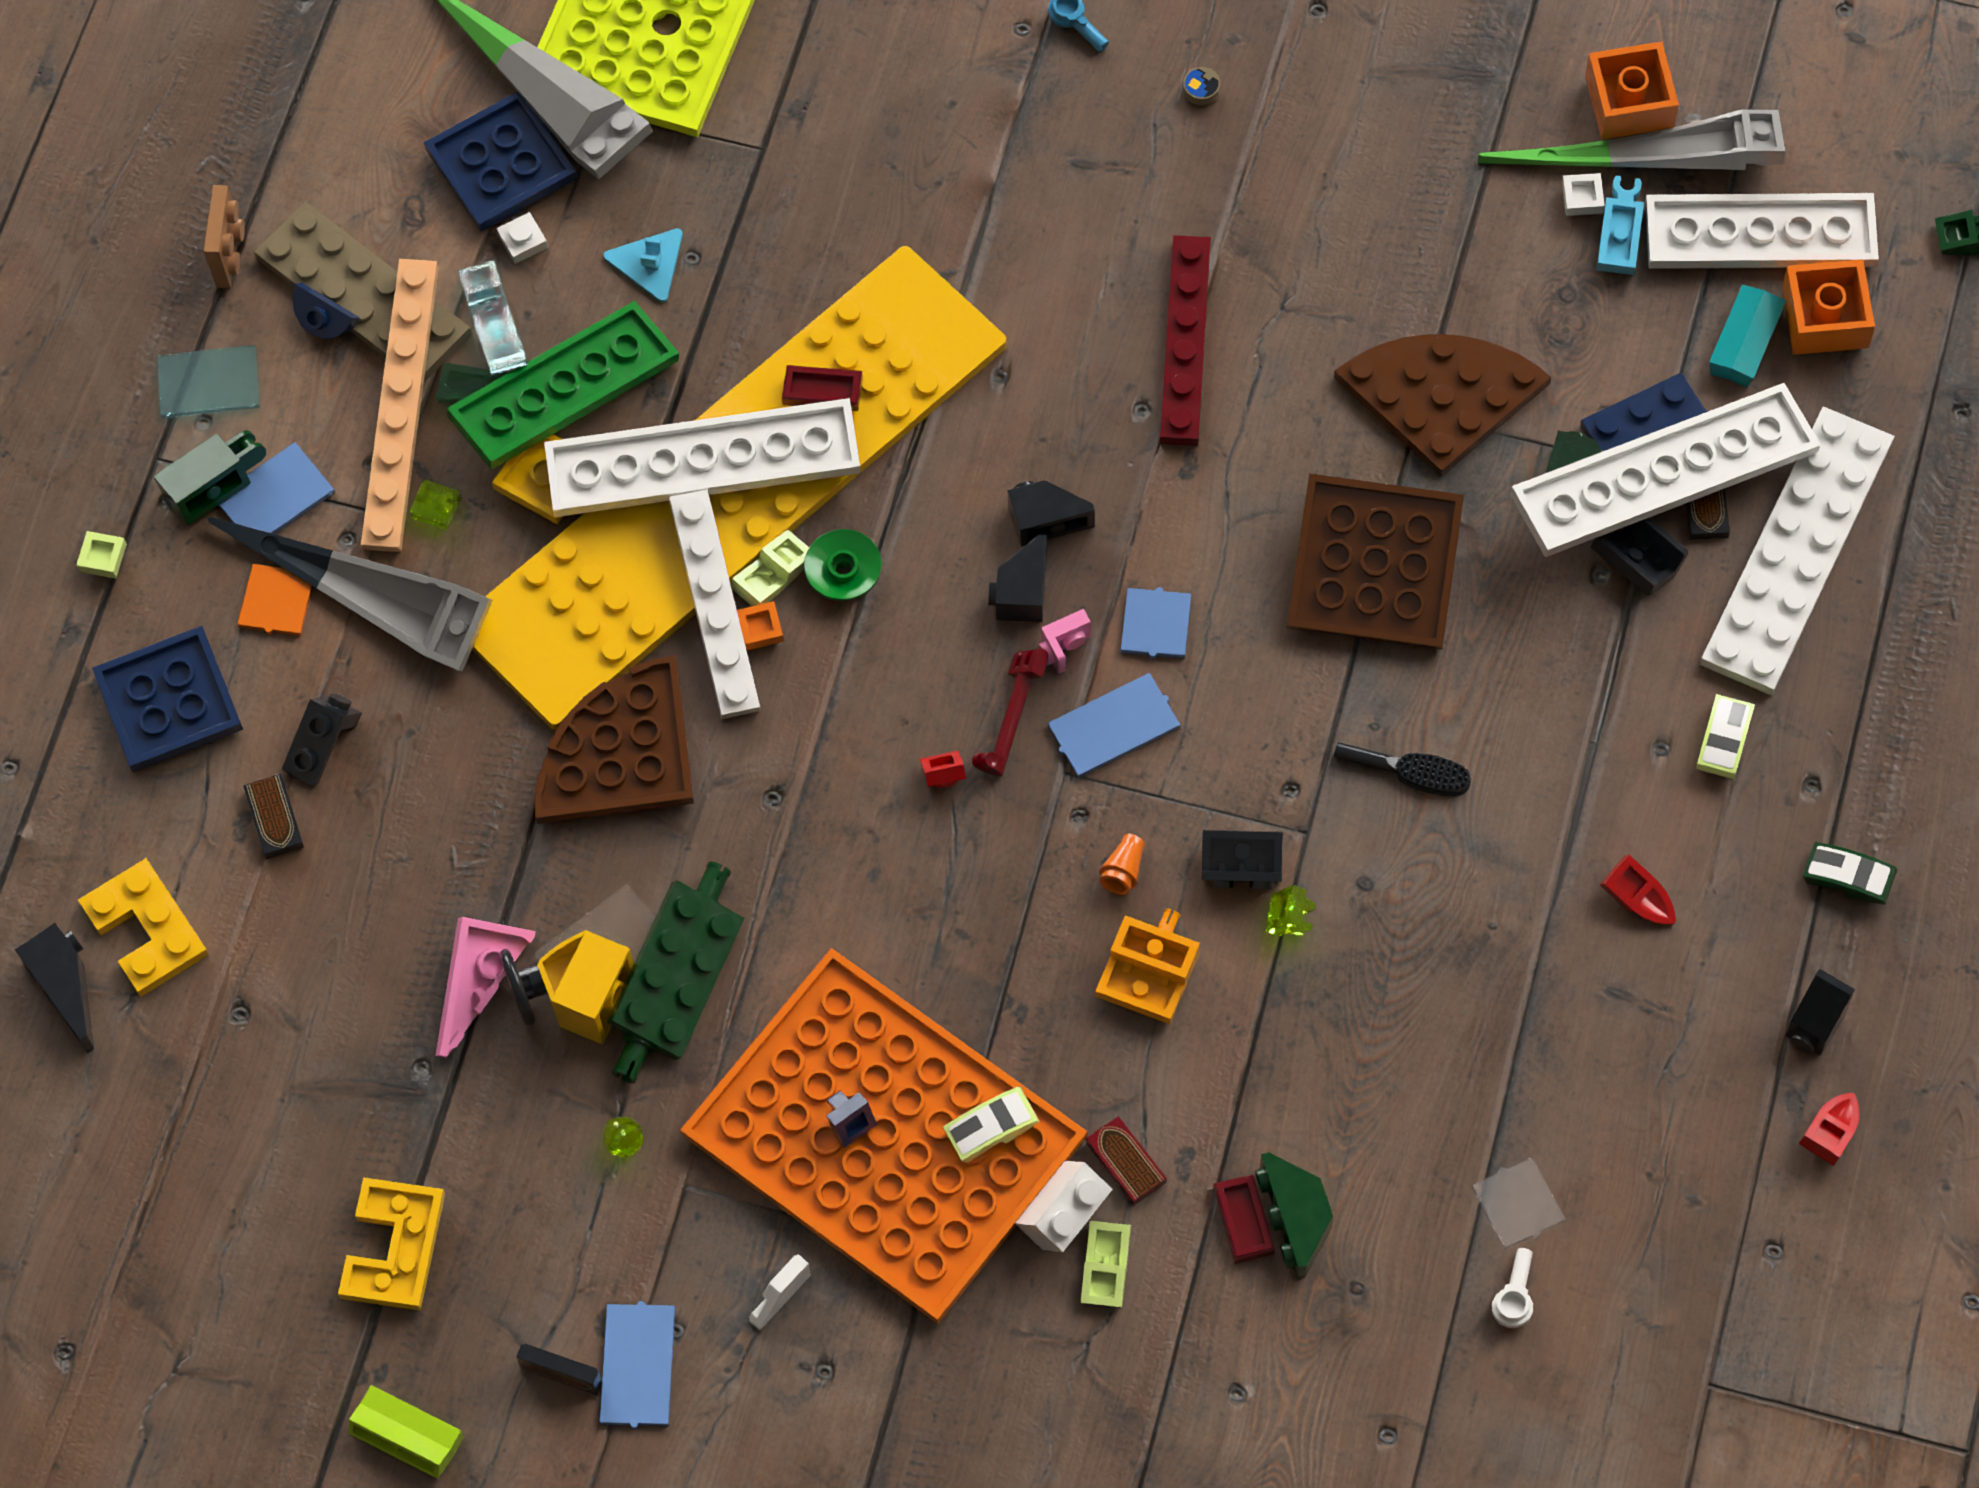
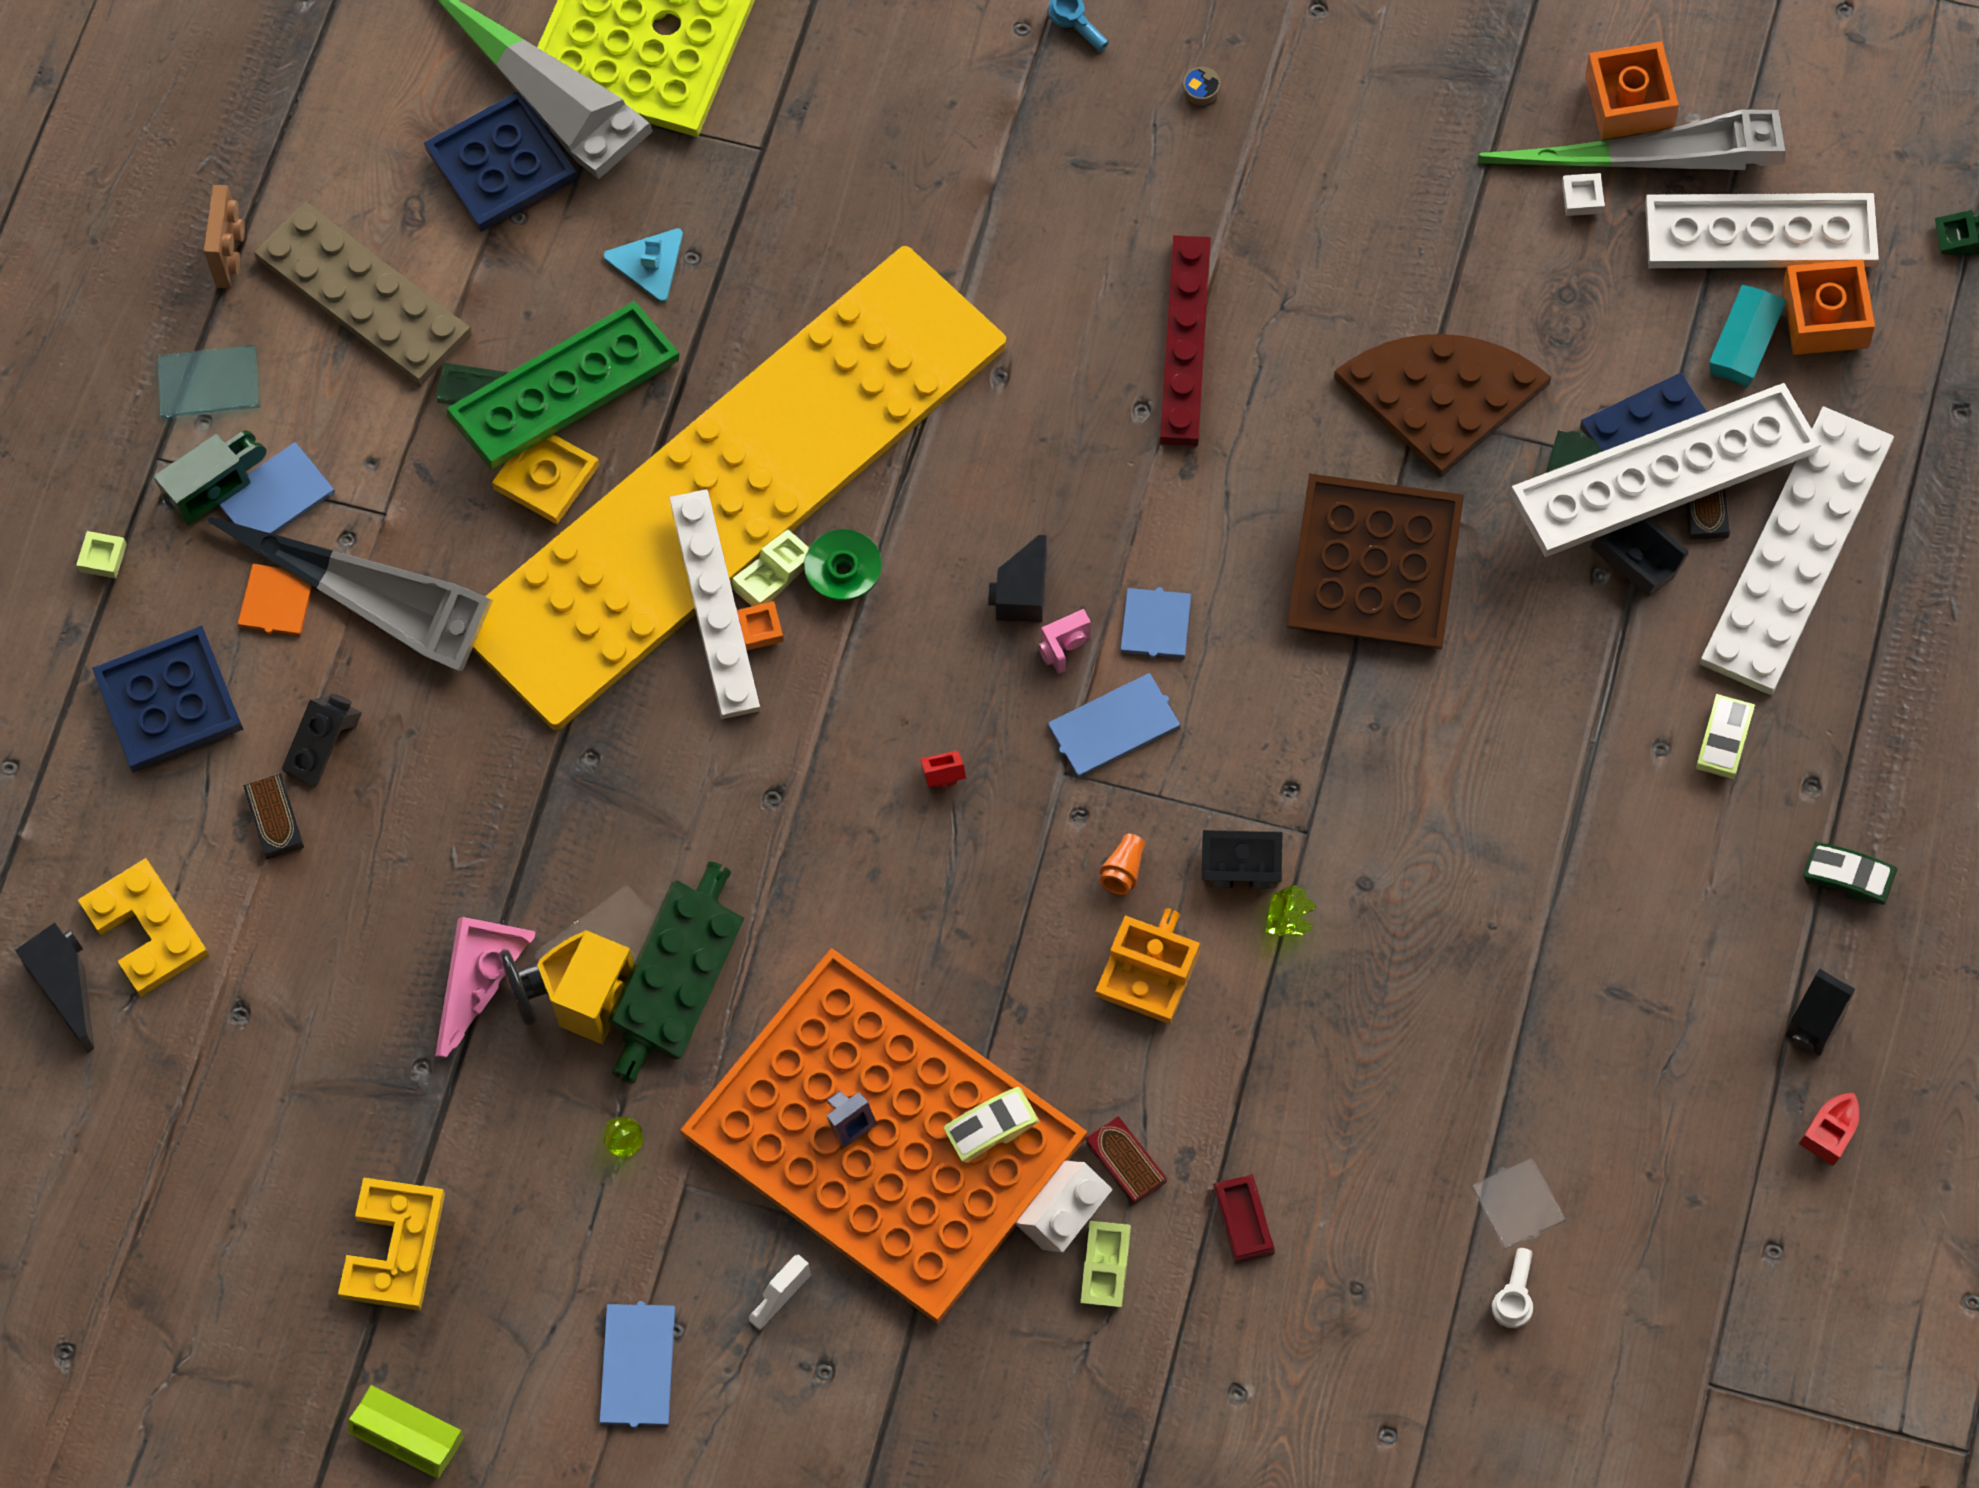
dark blue plate [292,283,360,339] -> none
light nougat plate [361,259,439,552] -> none
clear neon green tile [409,479,462,530] -> none
clear light blue slope [458,260,528,376] -> none
white plate [496,212,548,264] -> none
black tile [516,1343,602,1395] -> none
reddish brown plate [535,655,694,824] -> none
white plate [544,398,861,517] -> none
dark red tile [782,365,863,411] -> none
dark red hinge [972,648,1048,777] -> none
black slope [1007,480,1095,547] -> none
dark green slope [1255,1152,1333,1280] -> none
black piece [1334,742,1471,796] -> none
medium azure plate [1596,175,1644,275] -> none
red plate [1600,854,1676,925] -> none

